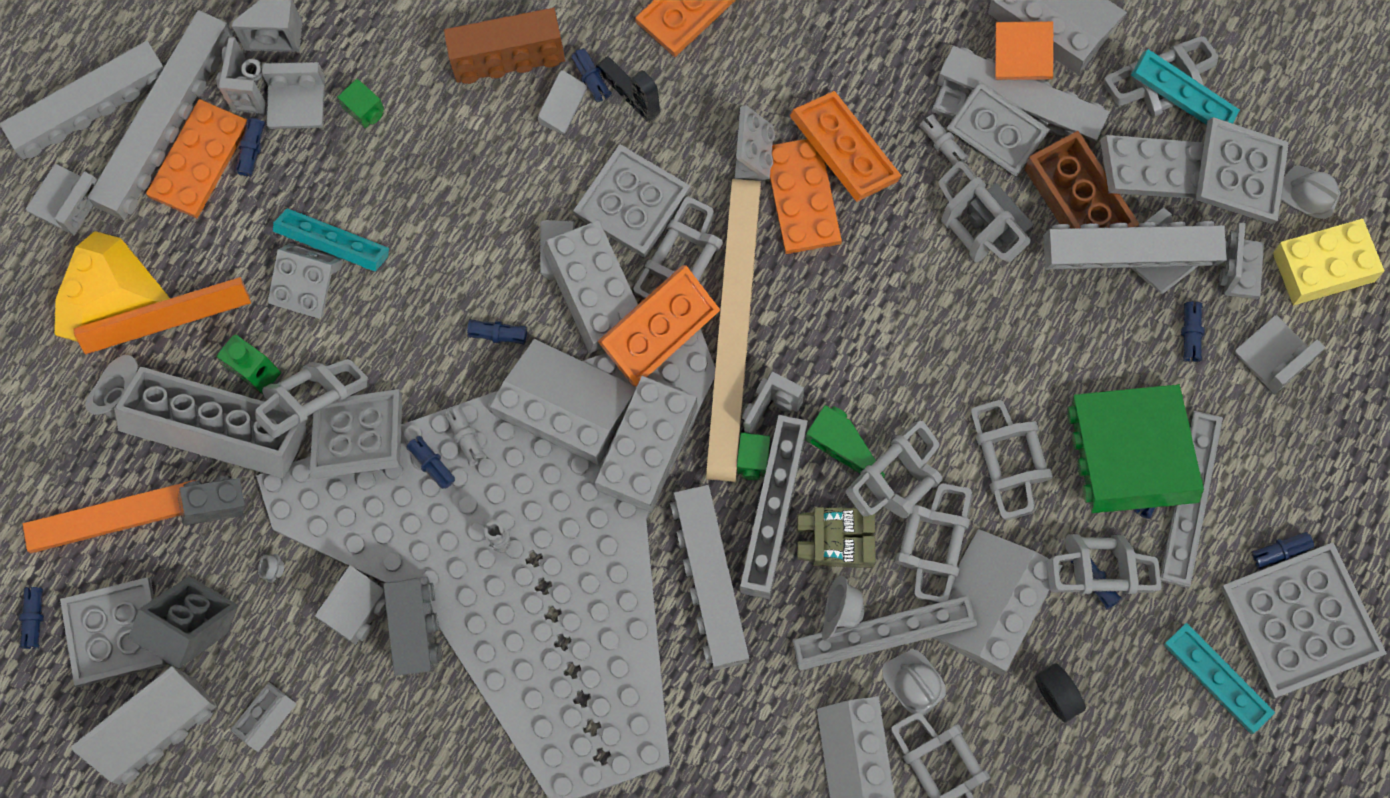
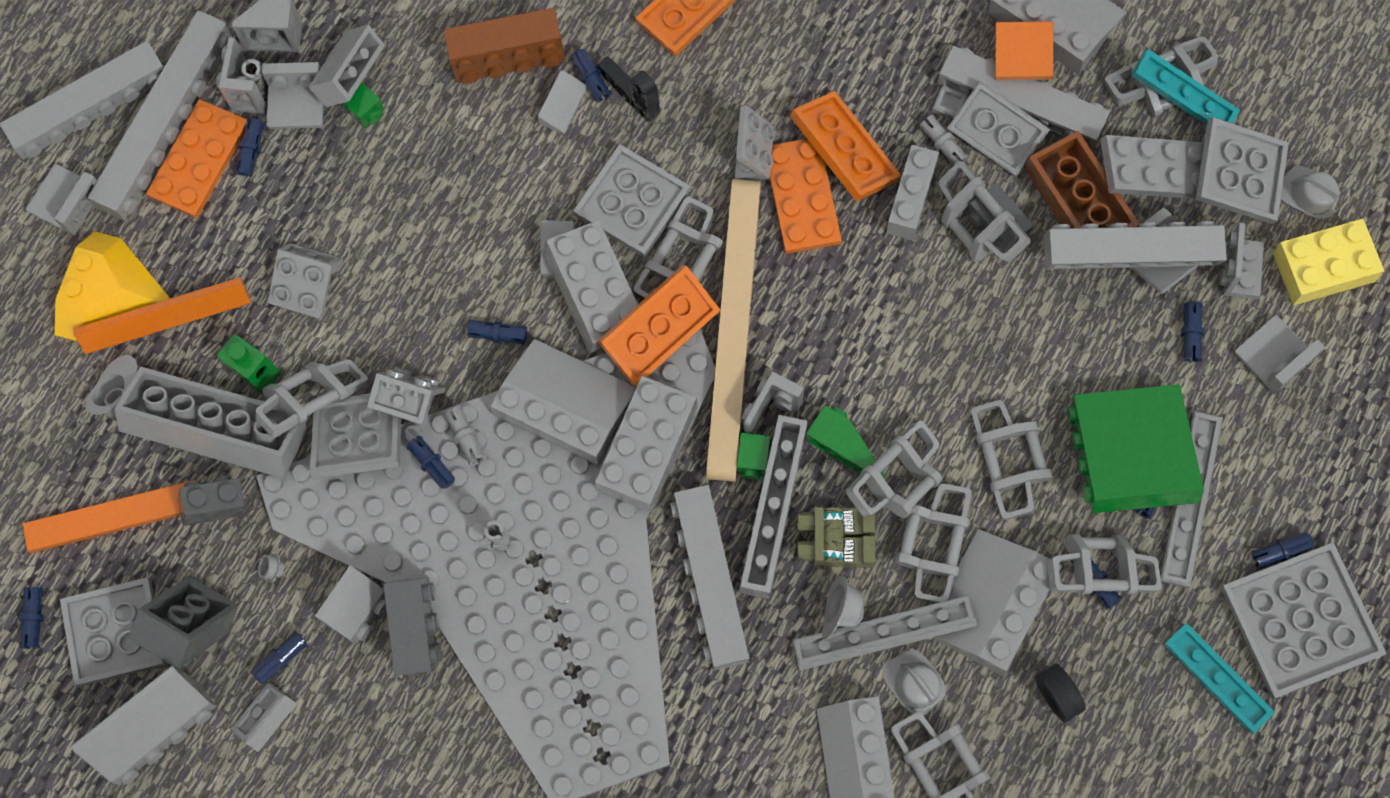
teal plate [273,208,389,272] -> none
none -> dark blue axle [252,632,308,684]
none -> light grey brick [309,24,385,107]
none -> light grey bracket [367,367,446,425]
none -> light grey brick [886,145,939,241]

